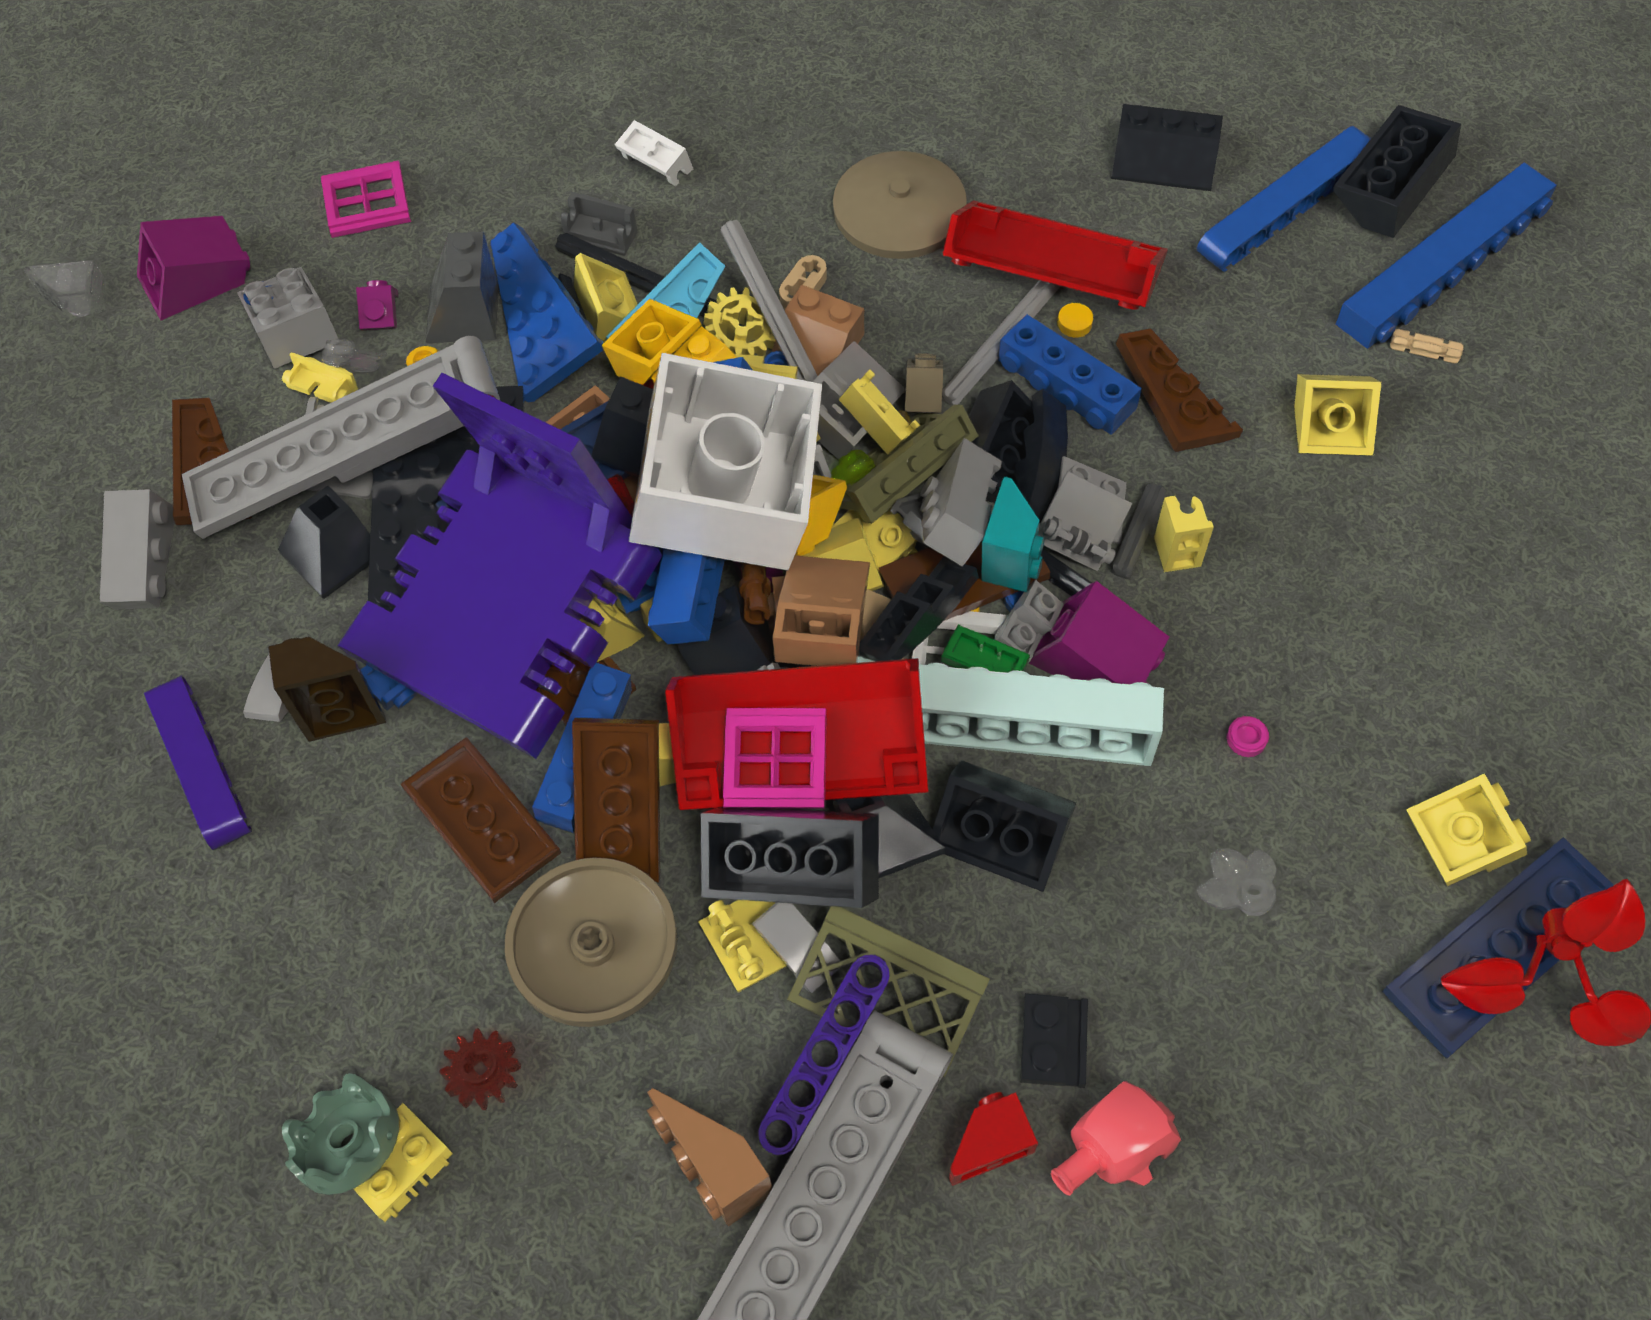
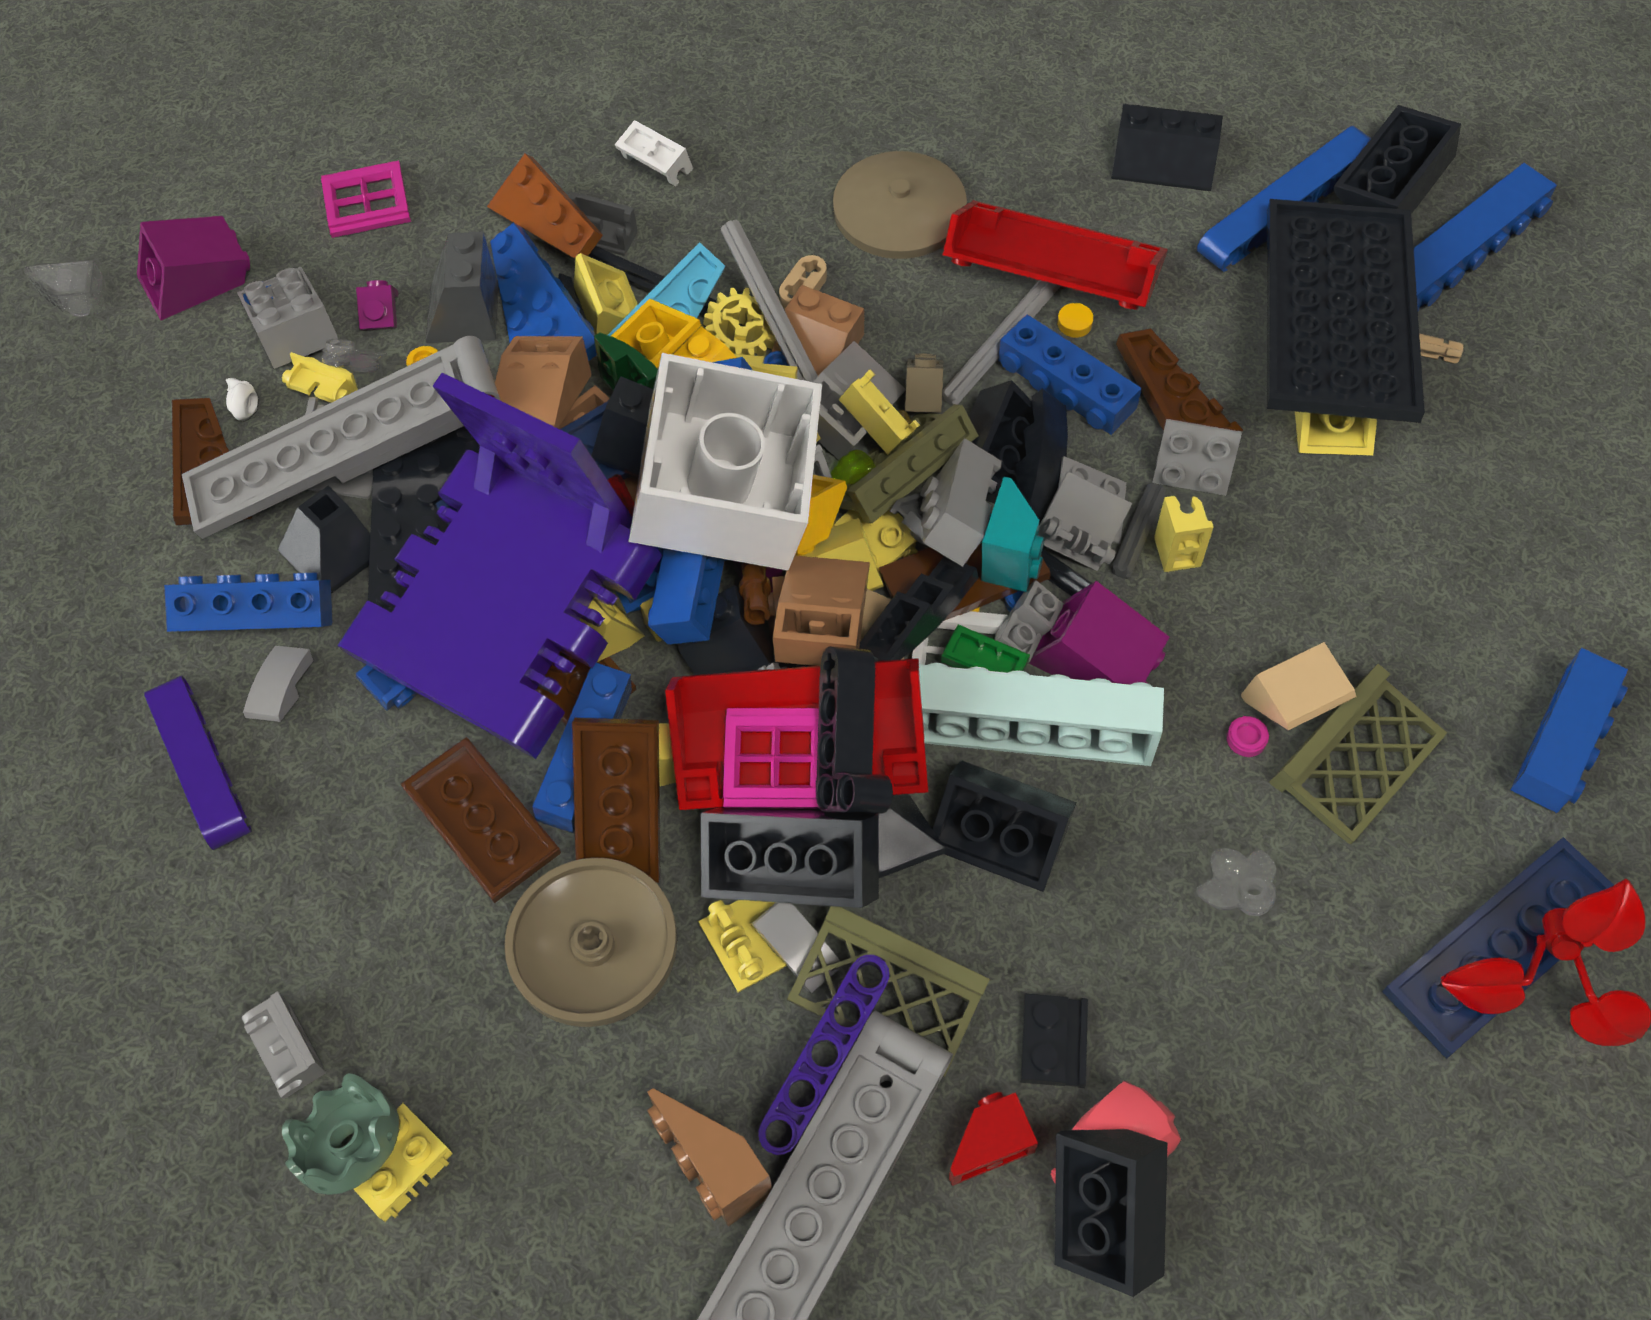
light grey wedge [100,489,175,610] -> none
dark brown slope [268,637,387,742] -> none
clear red gear [440,1028,521,1110] -> none
light yellow plate [1406,774,1531,886] -> none
none -> blue brick [164,572,332,632]
none -> white animal [226,378,258,421]
none -> light grey hinge [242,991,326,1099]
none -> dark orange wing [487,153,603,258]
none -> medium nougat slope [495,336,592,428]
none -> dark green slope [594,332,658,392]
none -> black beam [816,646,893,814]
none -> black slope [1054,1129,1168,1297]
none -> light grey hinge [1153,419,1242,496]
none -> tan slope [1241,642,1356,730]
none -> black plate [1267,199,1425,423]
none -> olive fence [1268,664,1447,844]
none -> blue brick [1510,648,1628,813]

